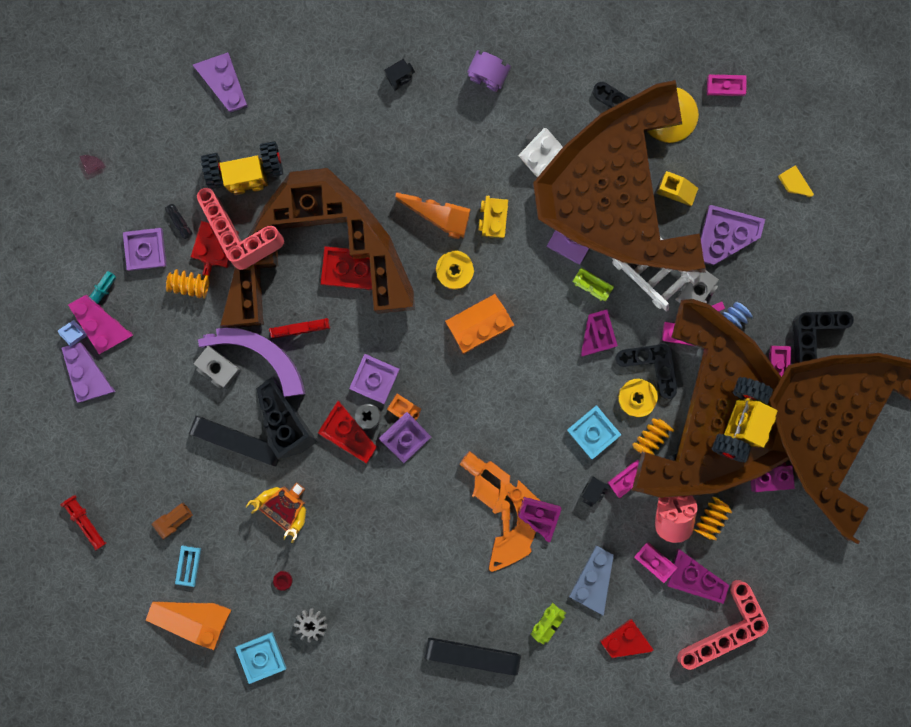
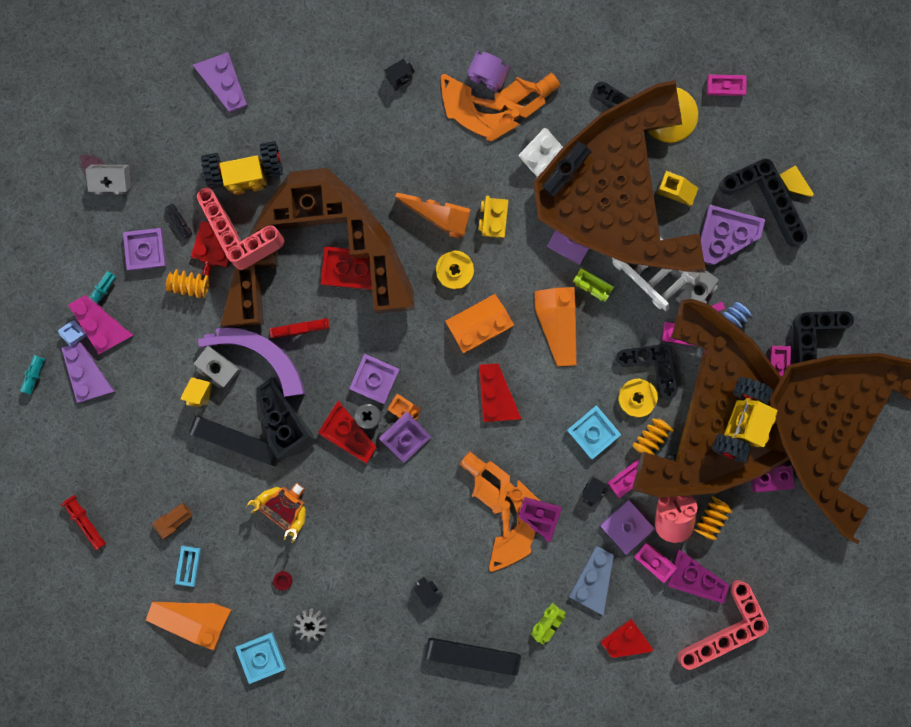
magenta wing [581,310,618,356] -> none
none -> teal pin [19,355,46,395]
none -> light grey brick [86,165,131,195]
none -> yellow slope [181,377,213,408]
none -> black brick [414,576,443,609]
none -> orange piece [441,73,561,141]
none -> red wing [479,363,521,422]
none -> orange wedge [534,287,576,366]
none -> black piece [542,141,591,197]
none -> medium lavender plate [600,500,654,555]
none -> black beam [719,158,808,247]

